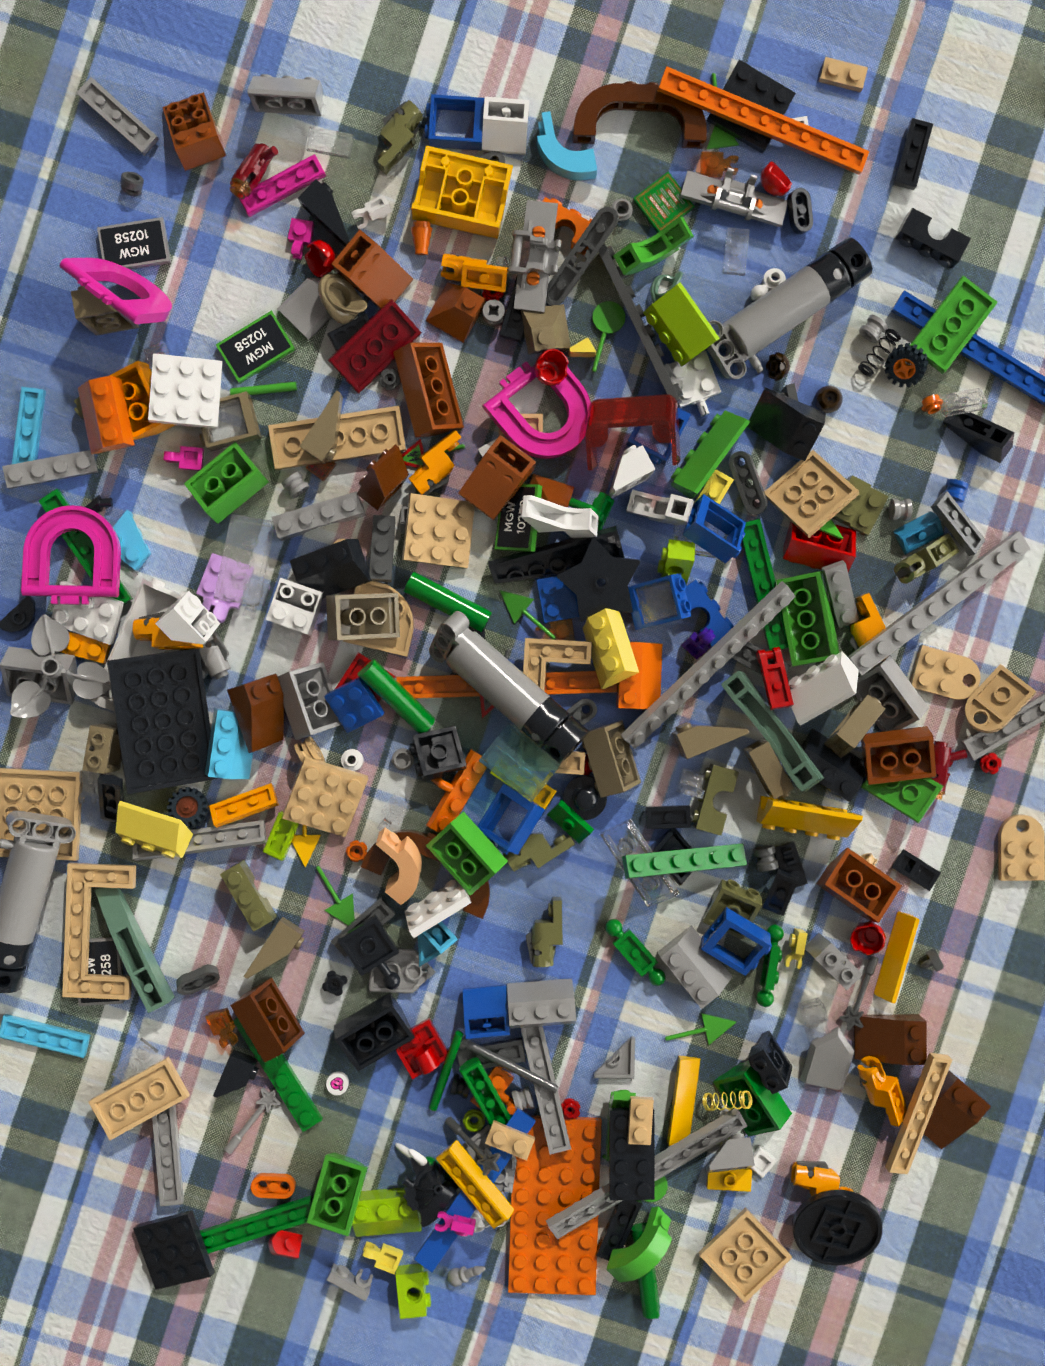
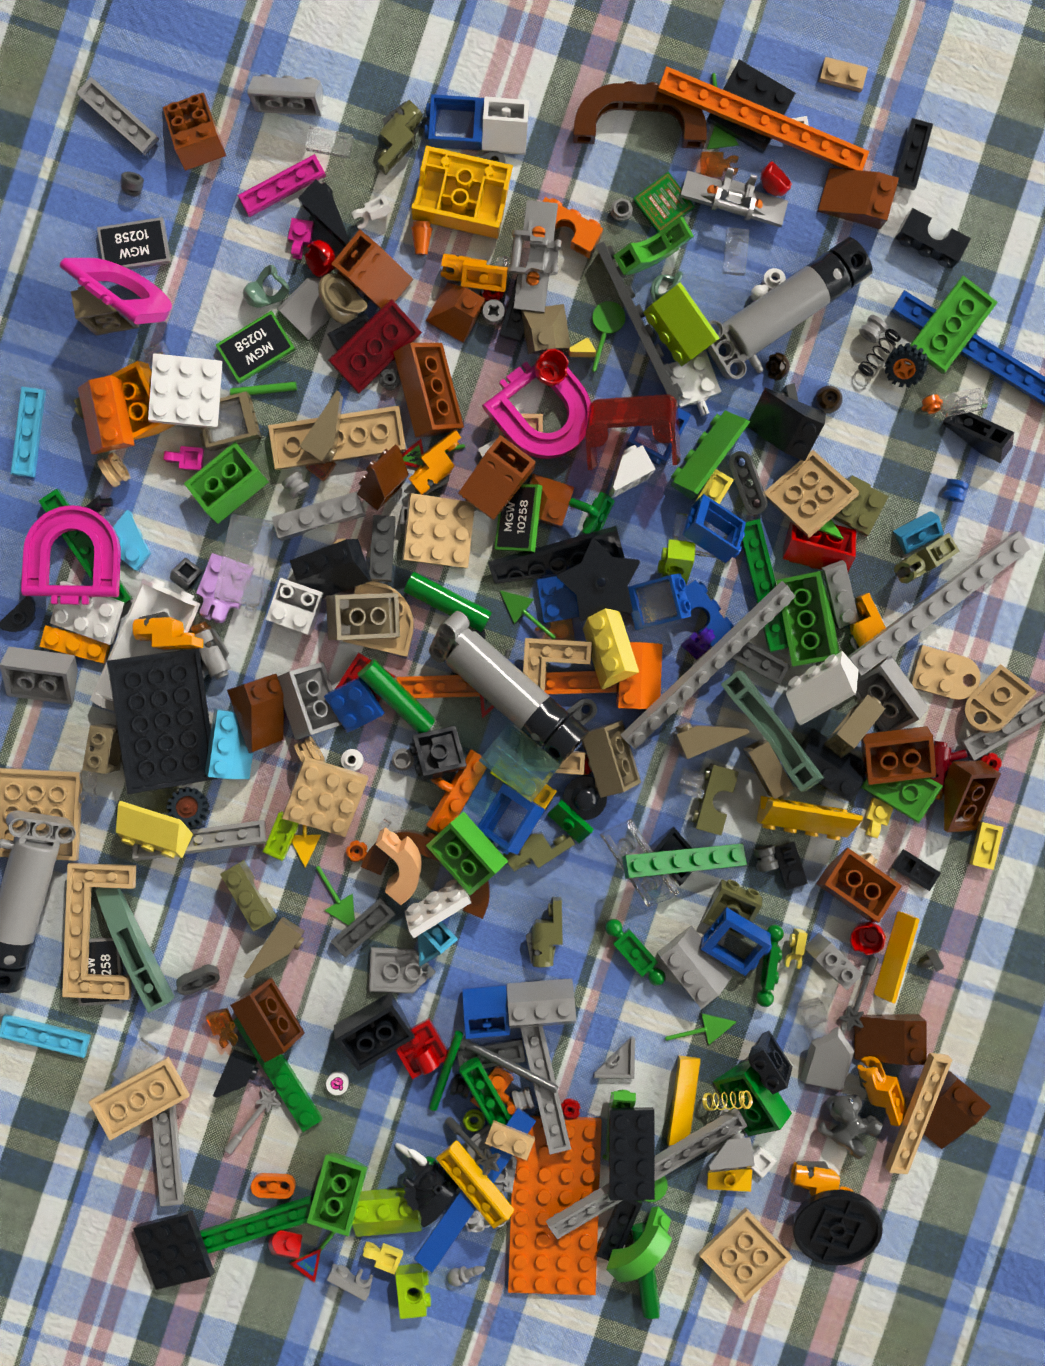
light grey plate [2,450,98,489] -> none
light grey plant [10,614,111,718] -> none
black plate [97,773,124,823] -> none
white slope [155,591,220,644] -> none
light orange plate [209,783,279,828] -> none
dark red piece [229,143,278,199] -> none
black plate [322,970,348,996] -> none
black plate [338,914,401,990] -> none
dark pink plate [434,1211,476,1236] -> none
white arch [520,495,598,538] -> none
medium azure arch [537,111,597,181] -> none
dark grey piece [546,207,619,305] -> none
white arch [626,490,694,525] -> none
tan plate [627,1096,654,1145] -> none
black plate [645,805,691,829] -> none
red plate [756,647,794,710] -> none
black plate [763,869,799,916] -> none
black plate [787,188,813,234] -> none
light grey wheel [889,499,913,521] -> none
dark grey plate [931,491,985,556] -> none
tan plate [998,814,1045,881] -> none
none -> tan wheel [97,452,131,488]
none -> black slope [170,557,203,591]
none -> sand green piece [243,265,289,308]
none -> piece [289,1231,336,1283]
none -> dark orange slope [817,168,899,229]
none -> dark grey animal [818,1094,882,1160]
none -> light yellow plate [865,798,894,838]
none -> reddish brown slope [944,760,1001,832]
none -> light yellow plate [969,822,1004,870]

